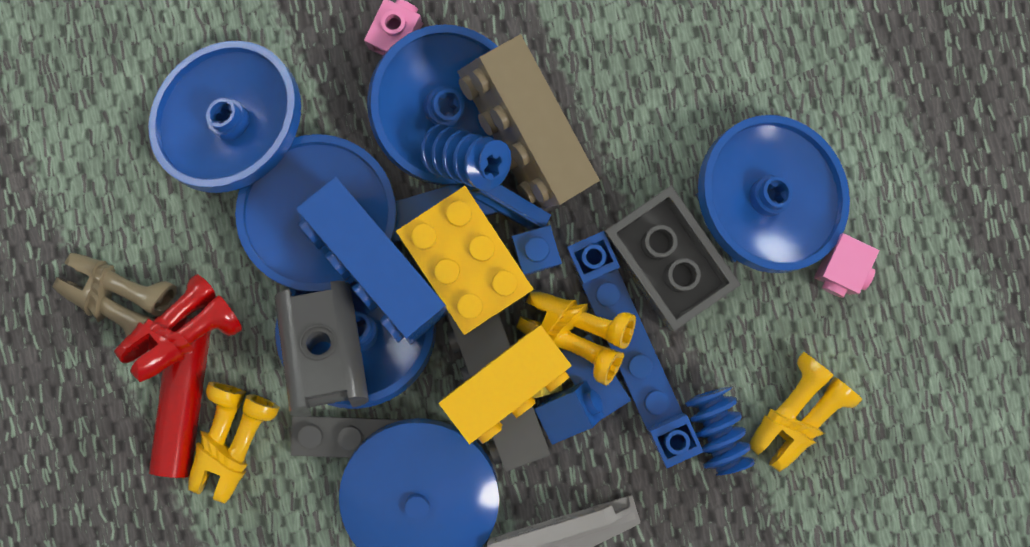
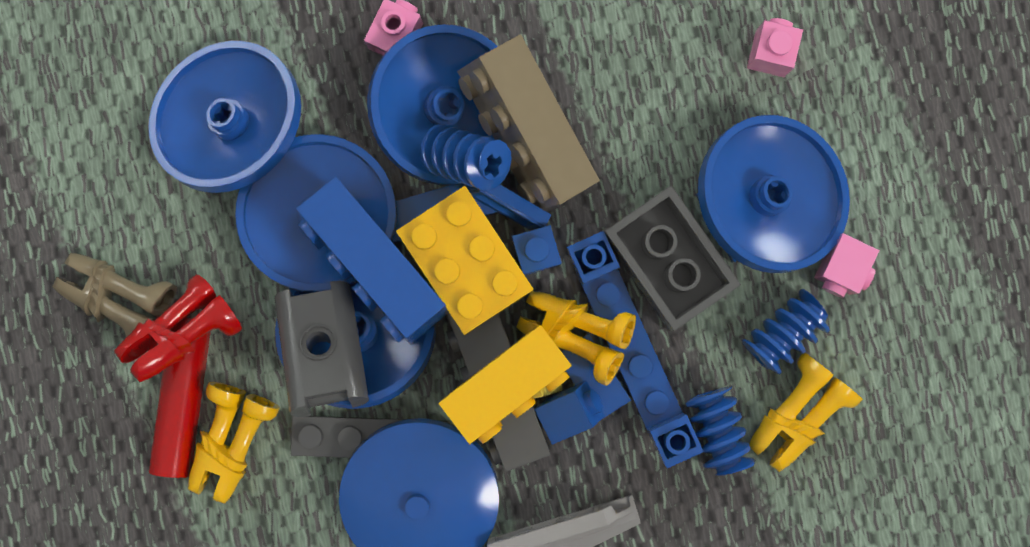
none -> blue piece [741,289,830,375]
none -> bright pink brick [747,18,803,77]

